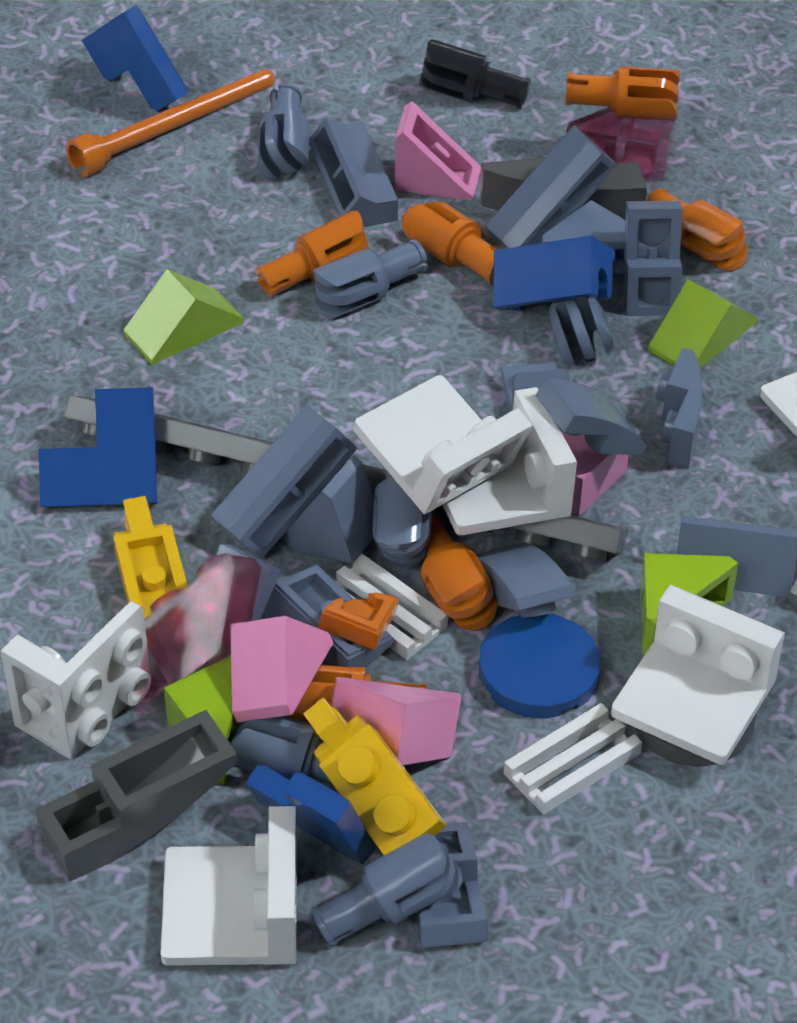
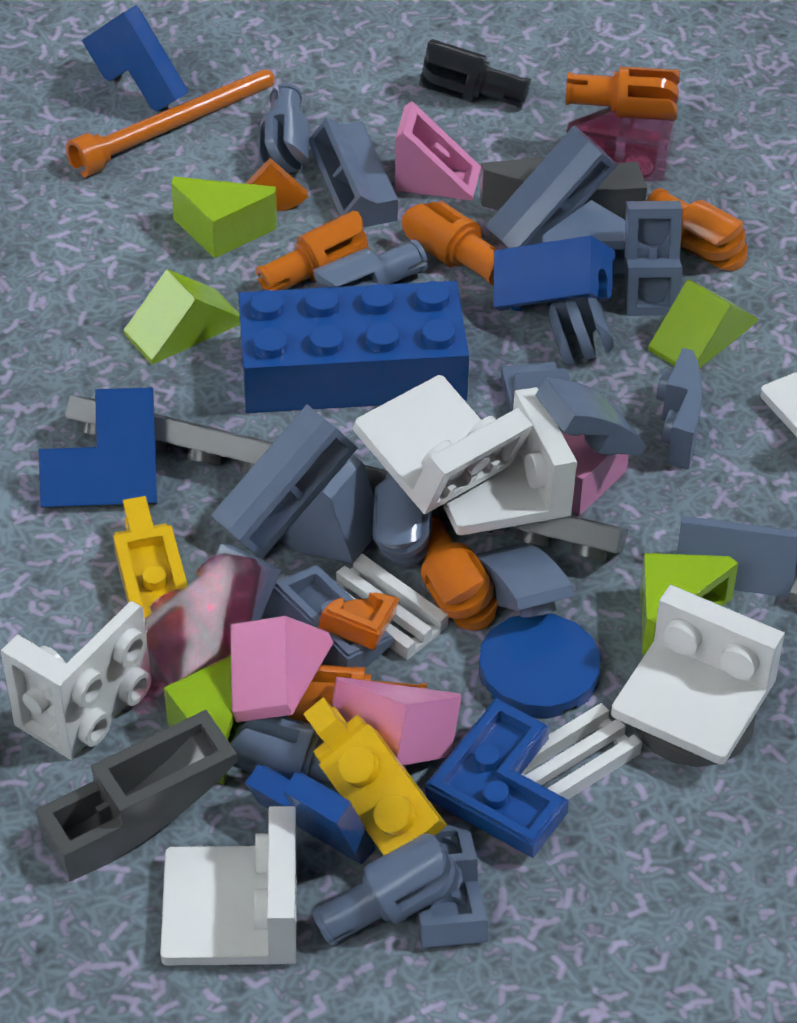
none -> lime slope [171,176,277,258]
none -> blue brick [238,281,469,413]
none -> orange tile [245,158,308,211]
none -> blue tile [425,698,568,858]

